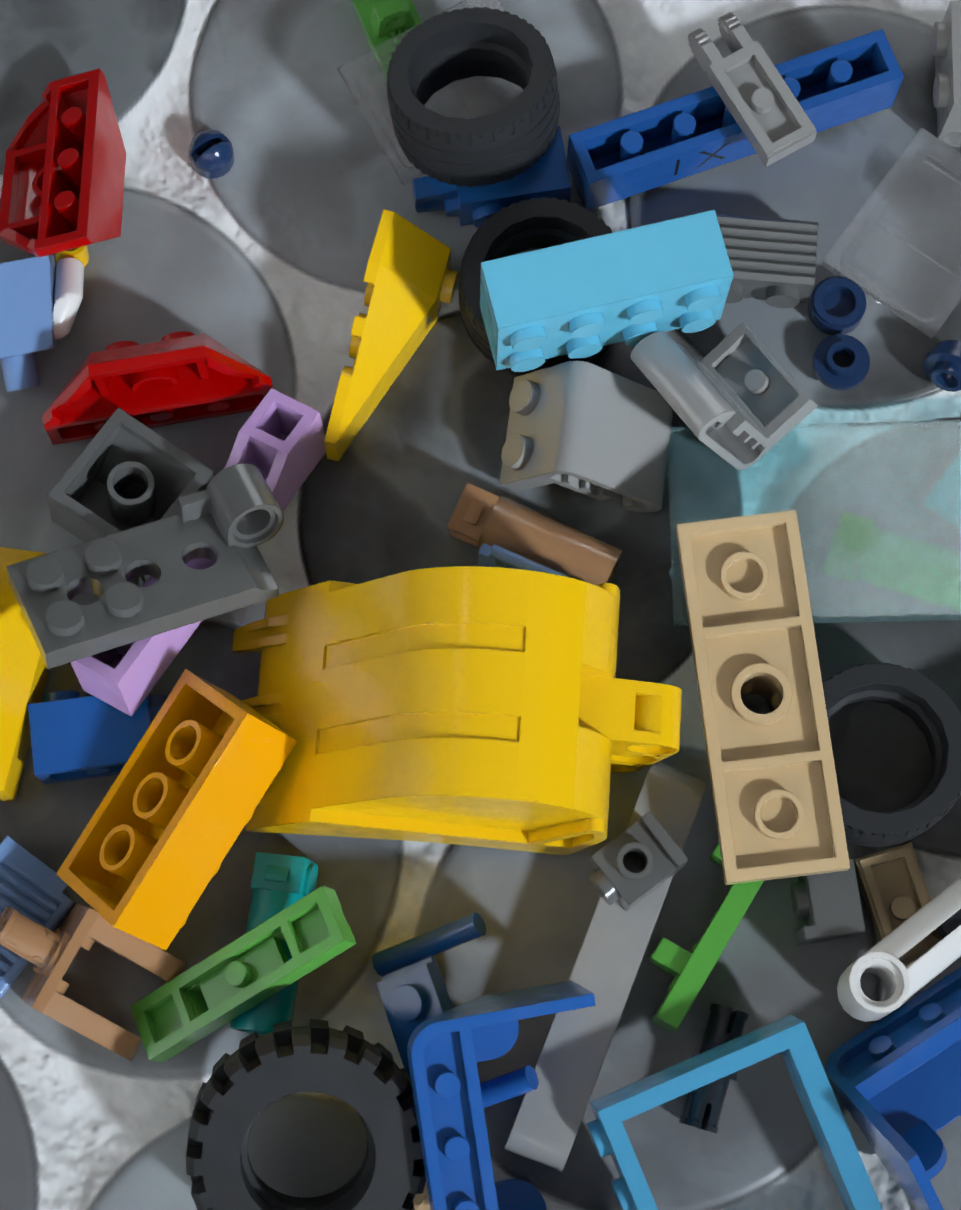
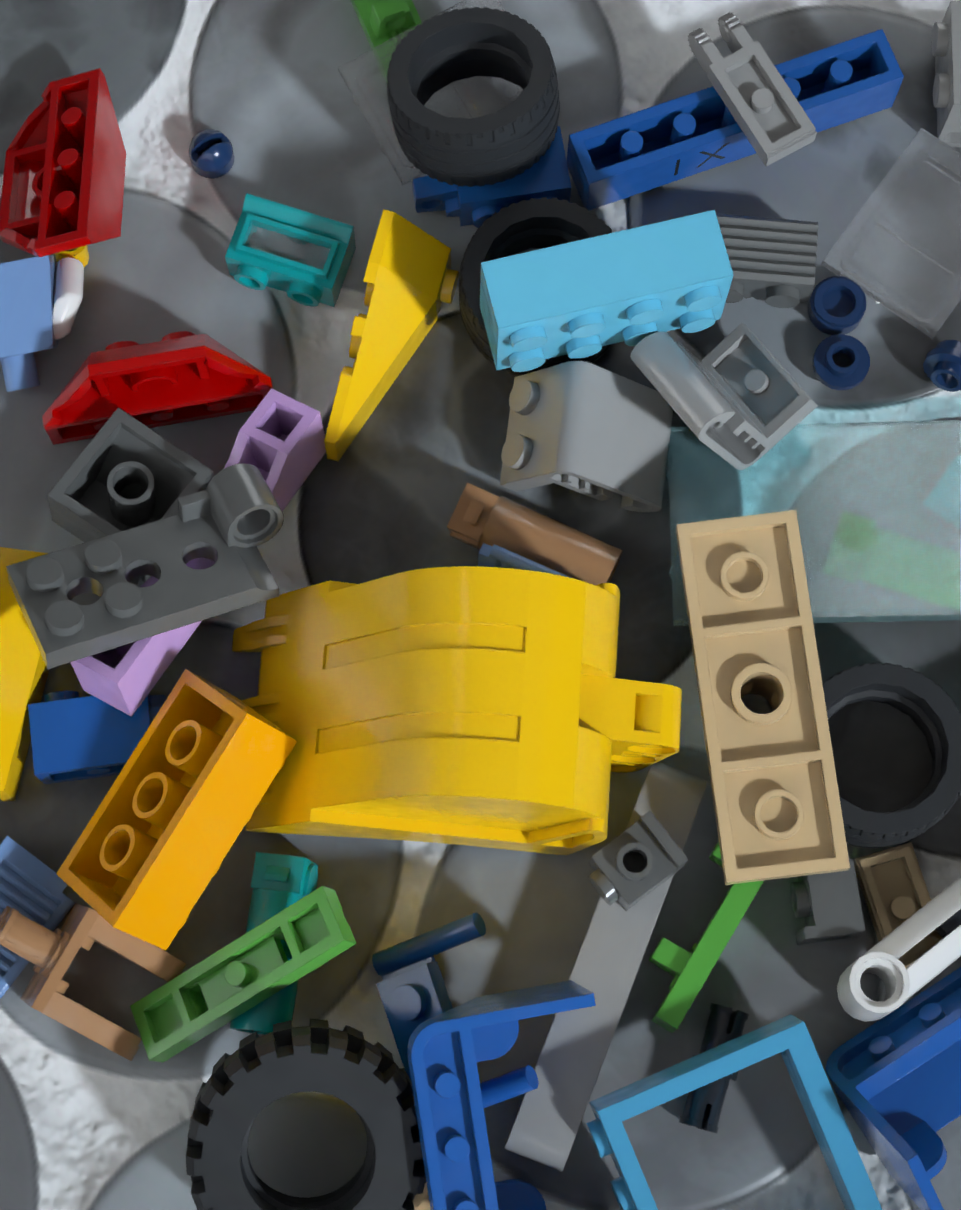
none -> teal window [225,193,356,307]

